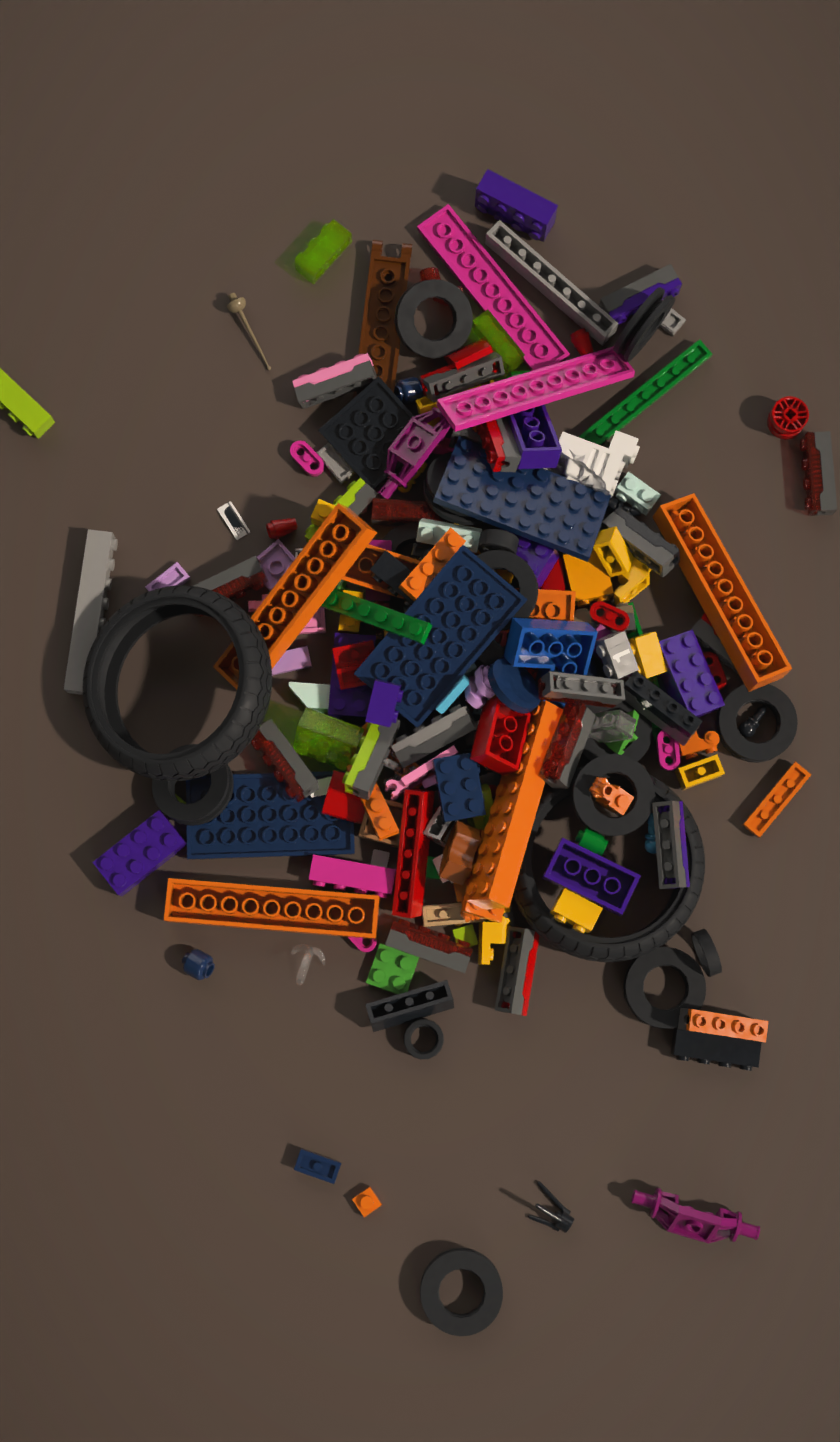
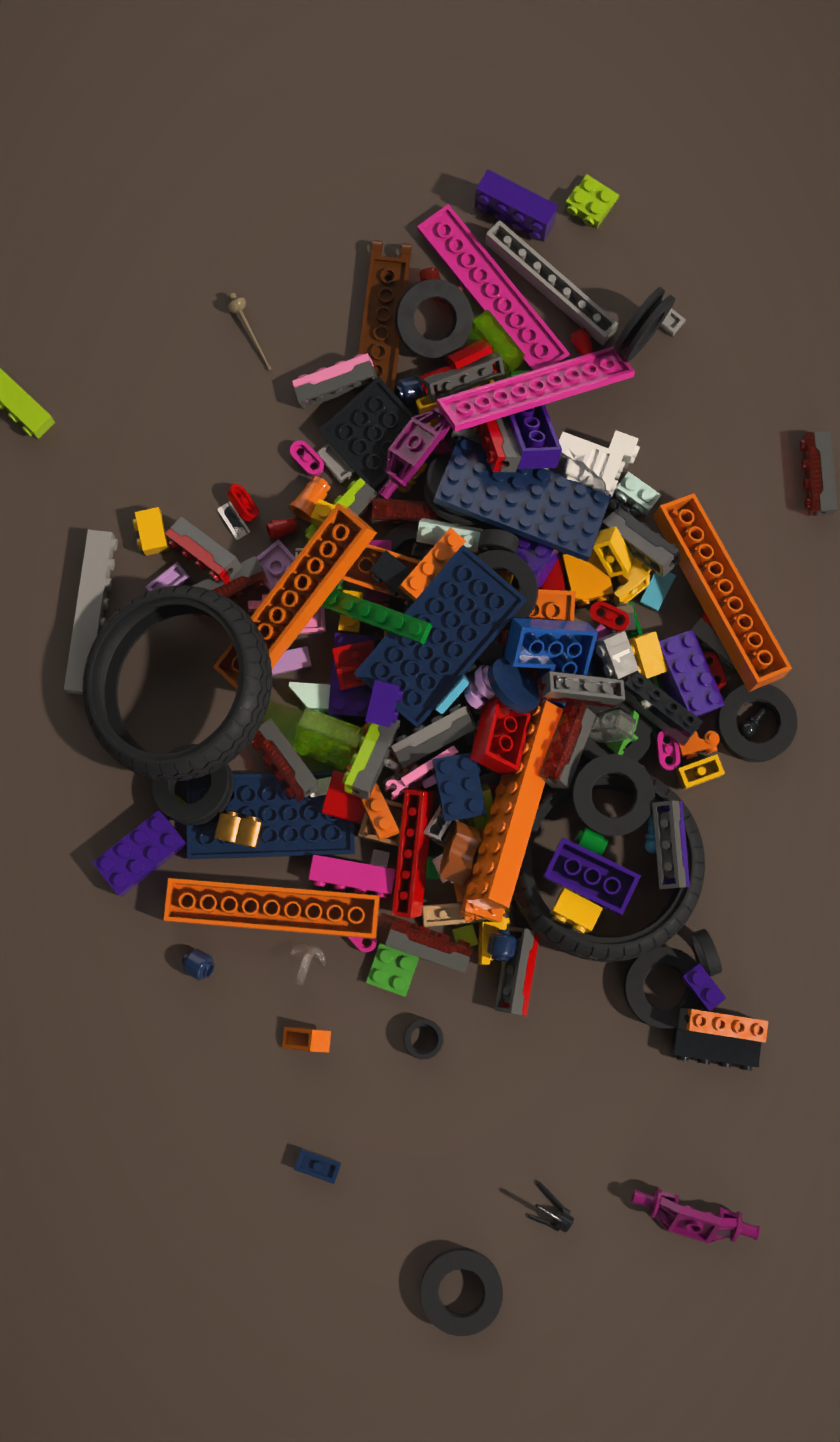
clear neon green brick [295,219,352,284] -> none
orange plate [352,1186,382,1217] -> none
black brick [365,980,454,1032] -> none
green plate [579,339,712,445] -> none
orange brick [589,777,634,815] -> none
piece [599,264,682,325] -> none
orange plate [742,761,811,838] -> none
red wheel [767,396,809,440] -> none
none -> yellow brick [133,507,169,556]
none -> piece [165,516,242,585]
none -> pearl gold brick [214,810,262,848]
none -> red plate [227,484,259,522]
none -> orange slope [282,1027,331,1053]
none -> orange plant [288,476,331,523]
none -> dark blue head [487,929,517,962]
none -> lime plate [564,174,619,229]
none -> medium azure tile [639,572,676,612]
none -> dark purple brick [679,964,726,1011]

